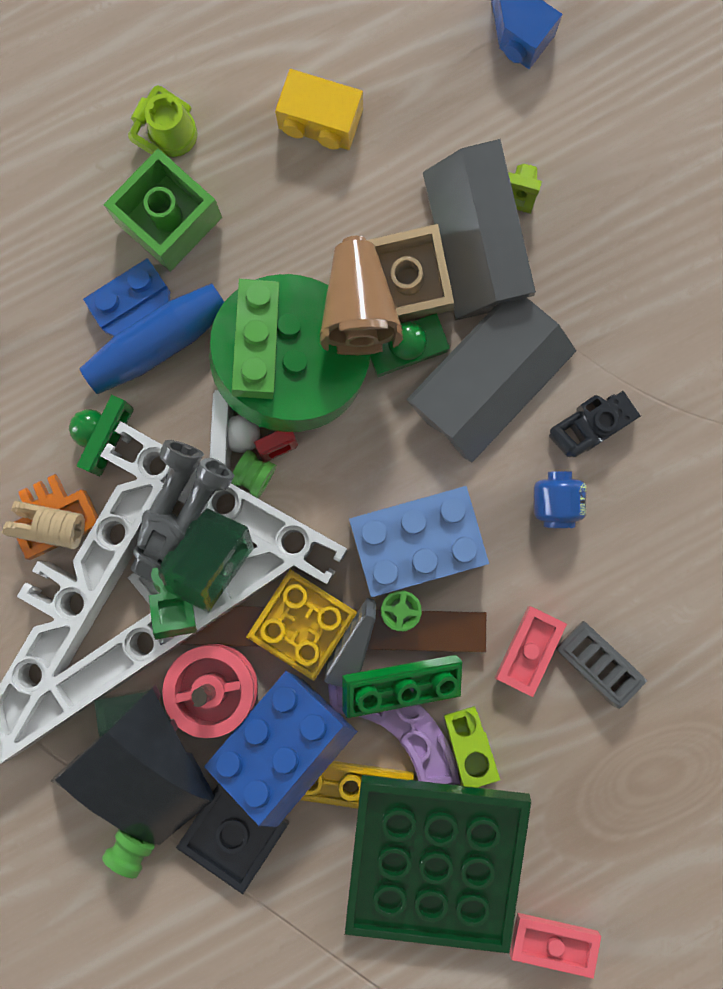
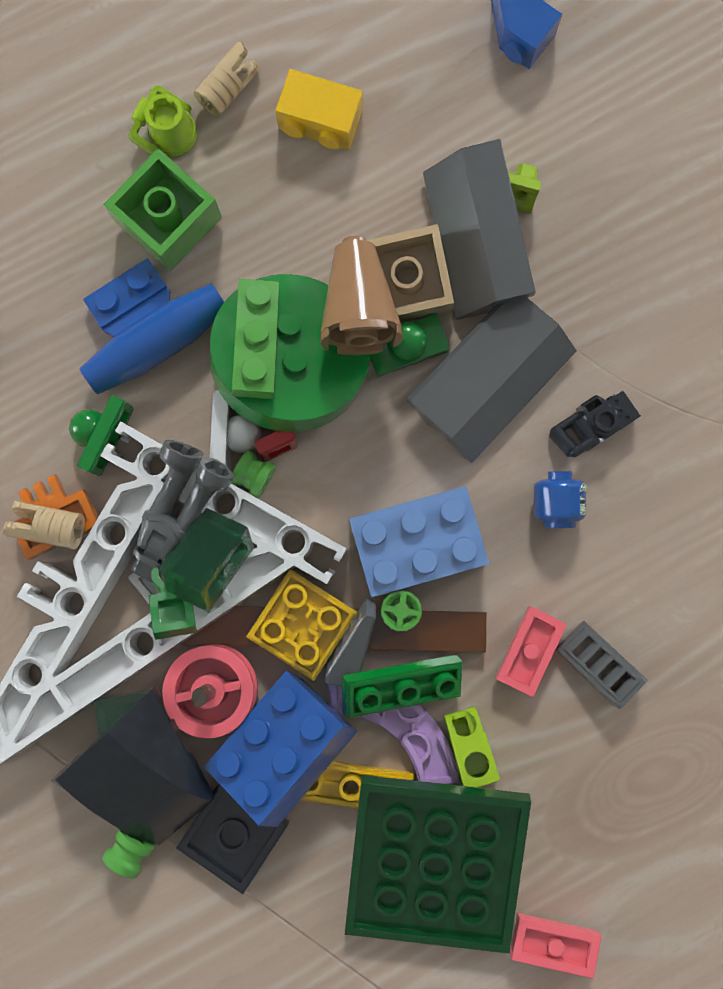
none -> tan hinge [194,41,260,117]

